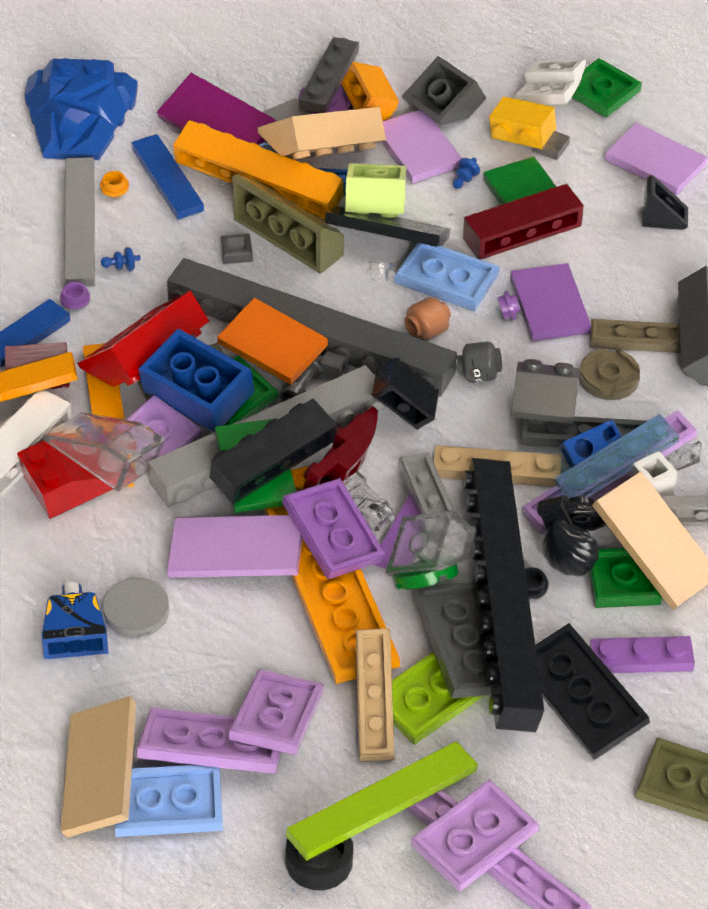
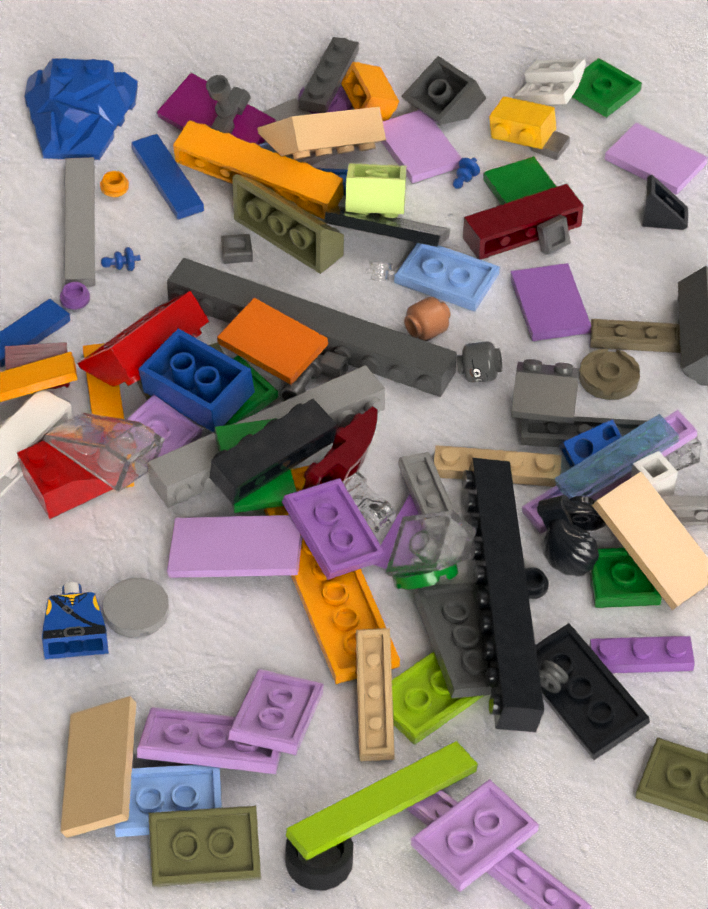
black brick [371,358,439,430] -> none
medium lavender plate [497,291,521,320] -> none
none -> olive tile [149,806,261,887]
none -> dark grey bar [206,75,251,134]
none -> flat silver tile [537,215,571,255]
none -> dark grey bush [539,660,568,693]

